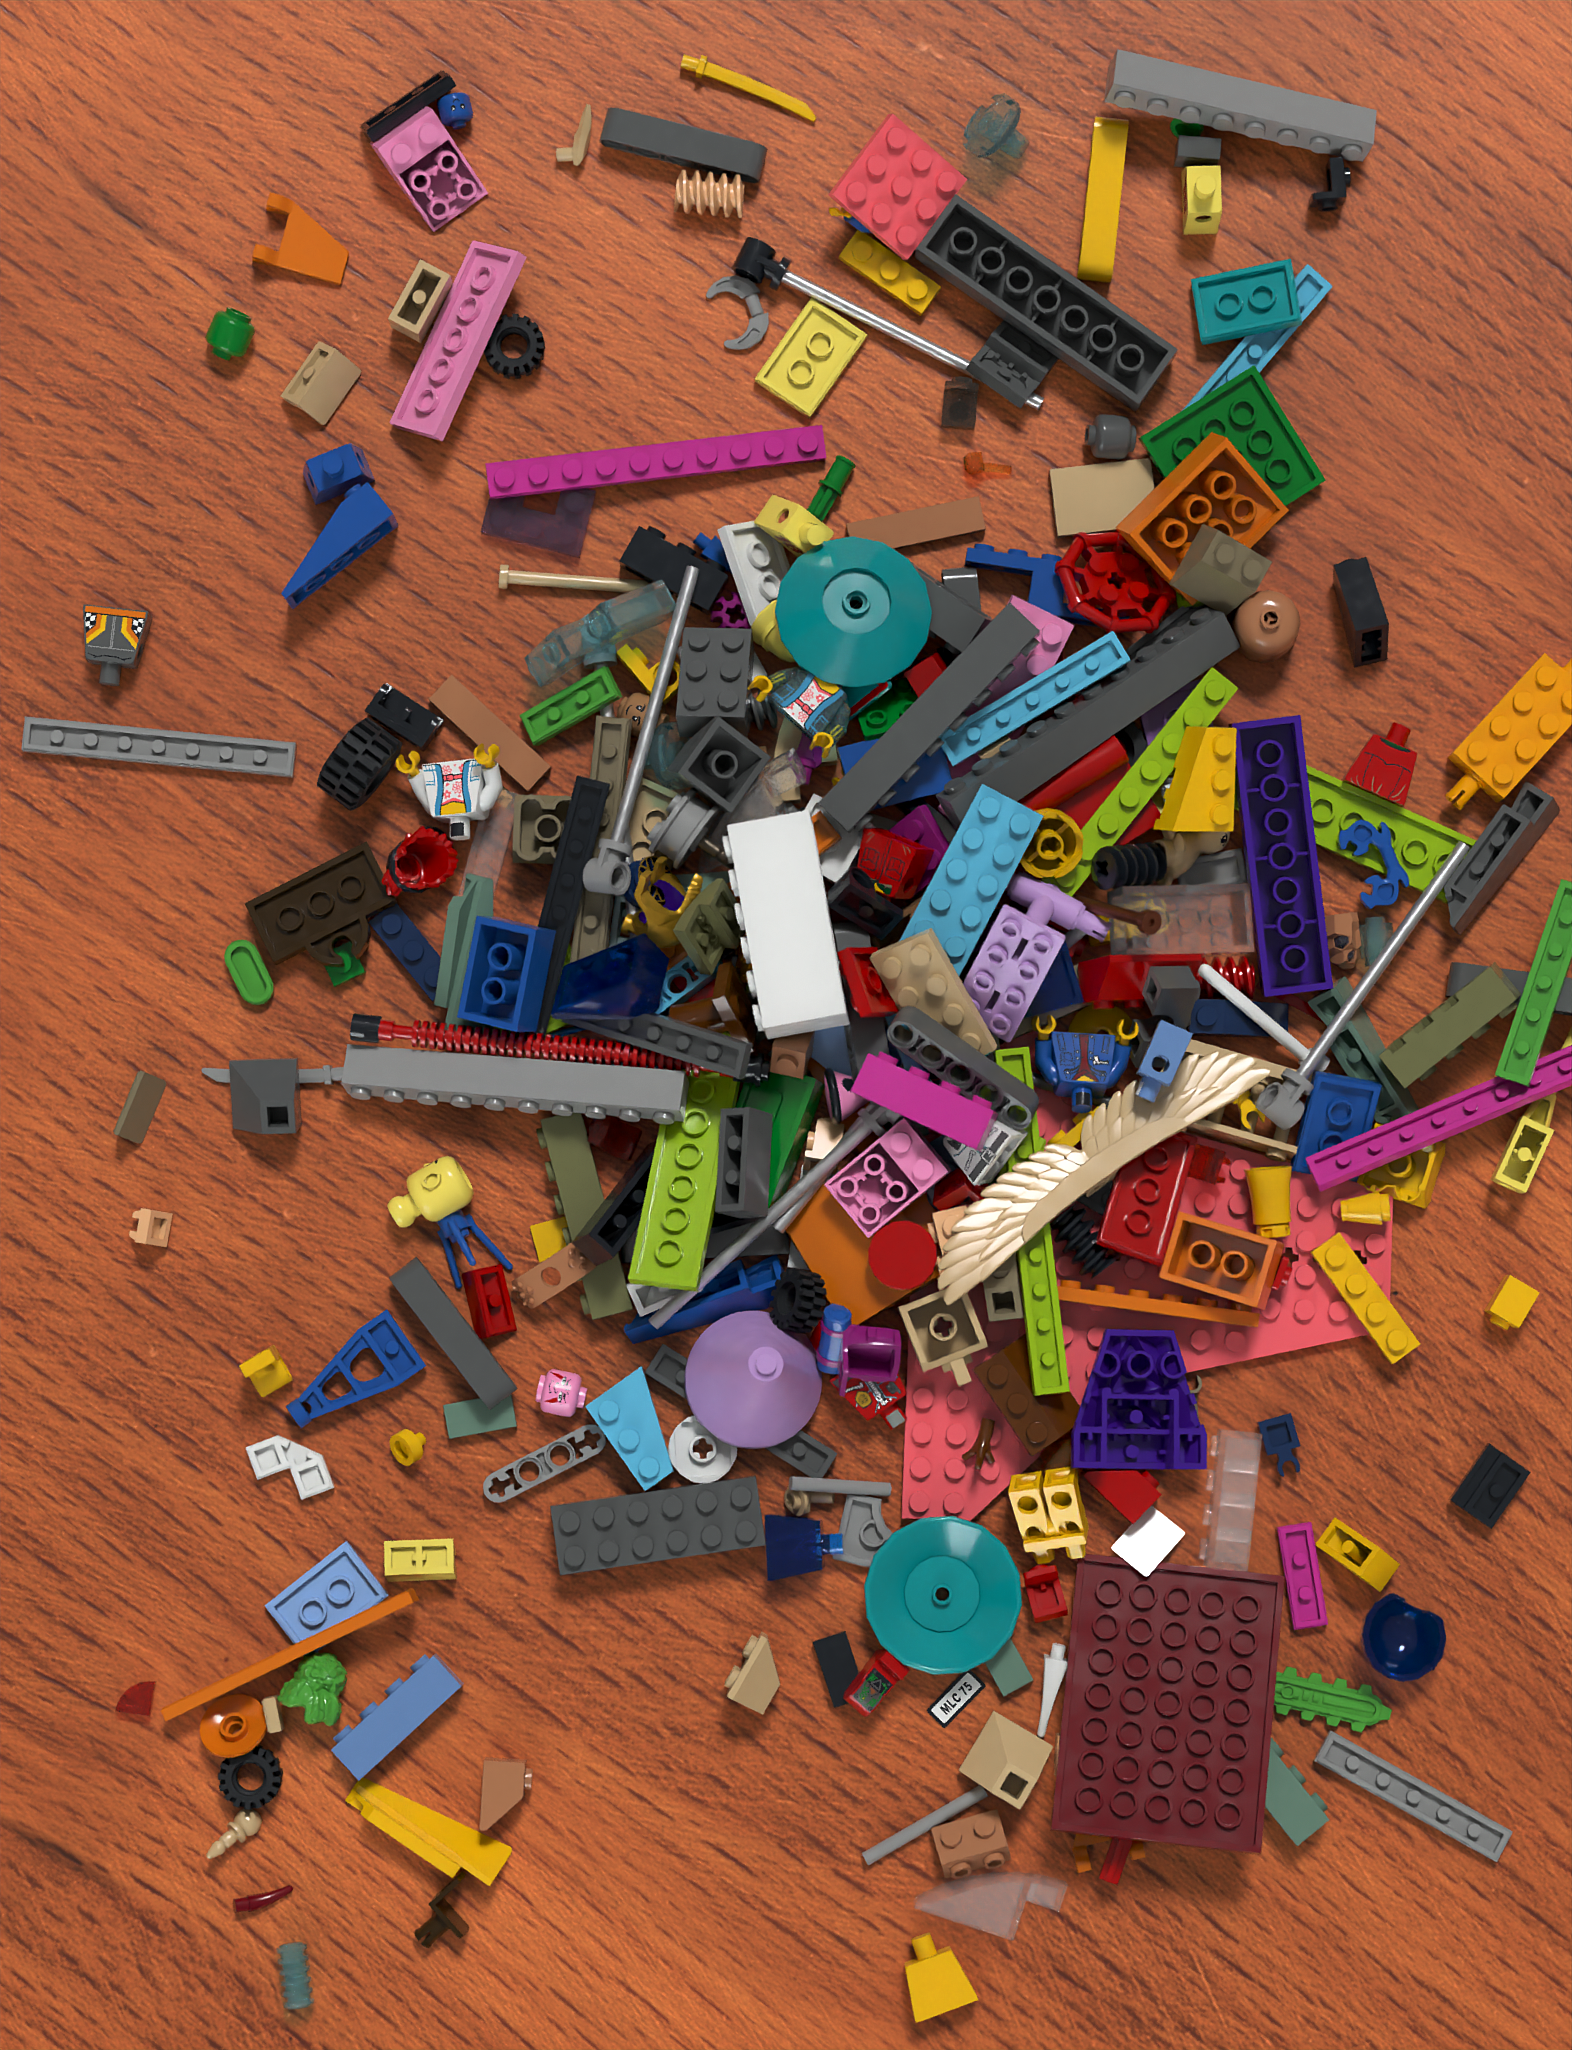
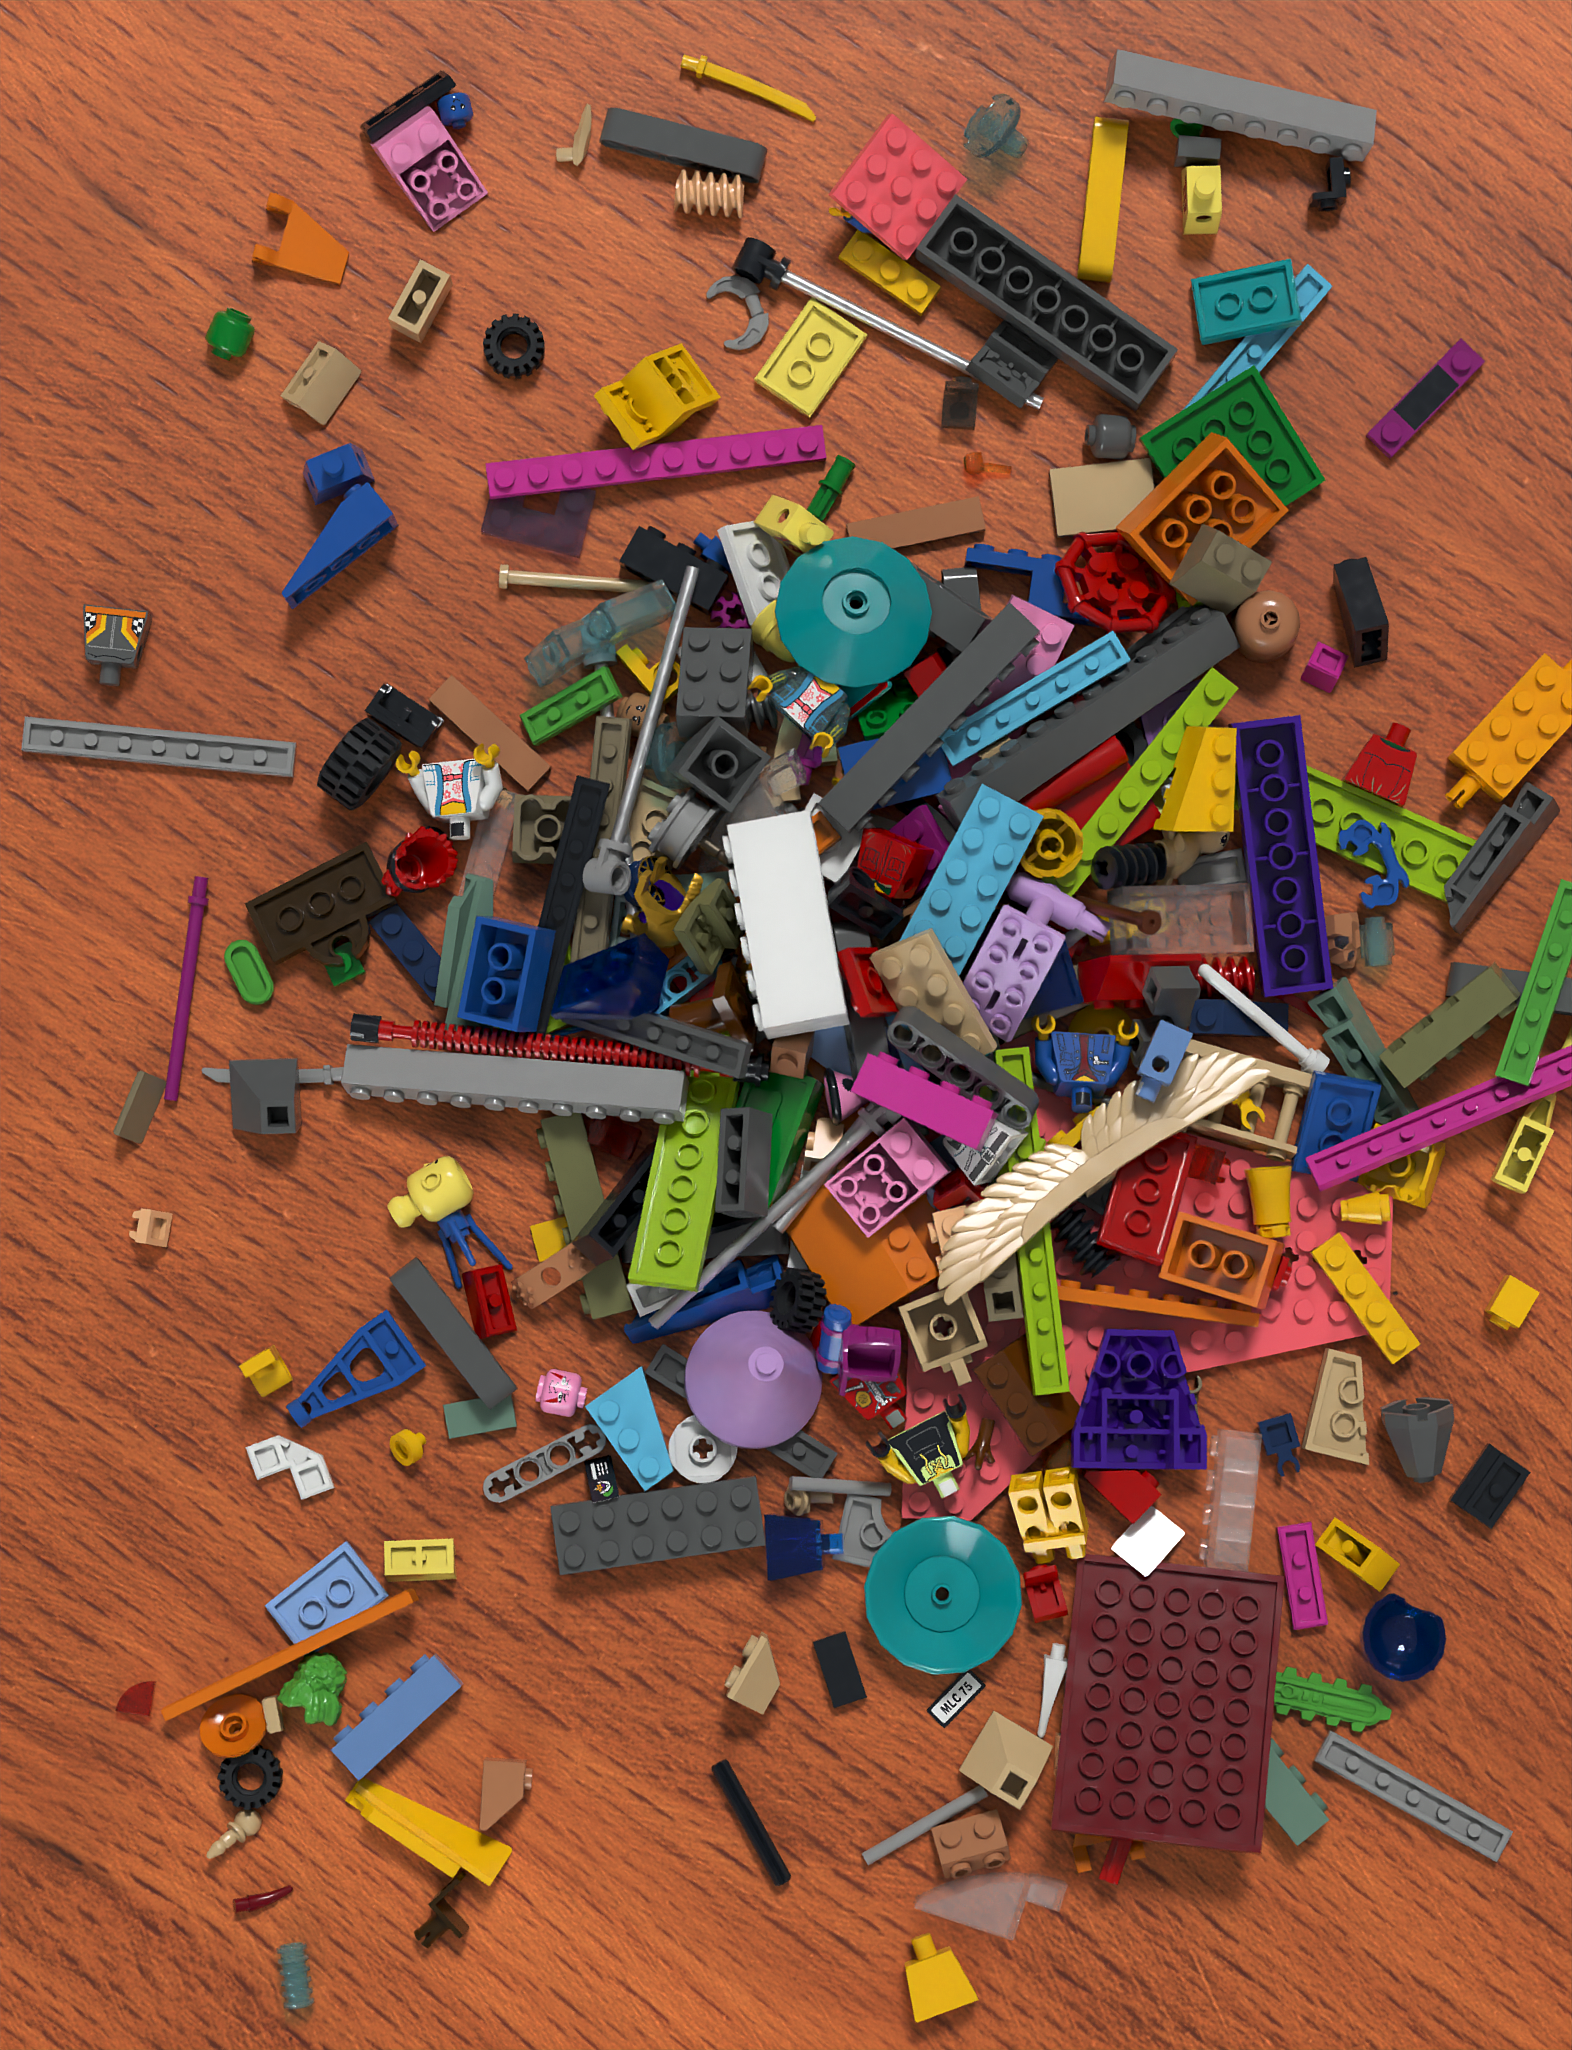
bright pink plate [389,240,527,441] -> none
red leg [843,1649,911,1717] -> none
red tile [868,1221,937,1290] -> none
sand green tile [985,1638,1033,1697] -> none
flat silver piece [1256,841,1470,1130] -> none
none -> magenta bar [164,876,209,1101]
none -> black sticker [584,1455,619,1503]
none -> yellow bracket [593,343,721,450]
none -> black axle [712,1759,791,1886]
none -> torso [865,1394,970,1498]
none -> dark pink slope [1301,641,1349,693]
none -> tan wing [1301,1348,1369,1465]
none -> plate [1366,338,1485,459]
none -> dark grey cone [1380,1397,1454,1483]

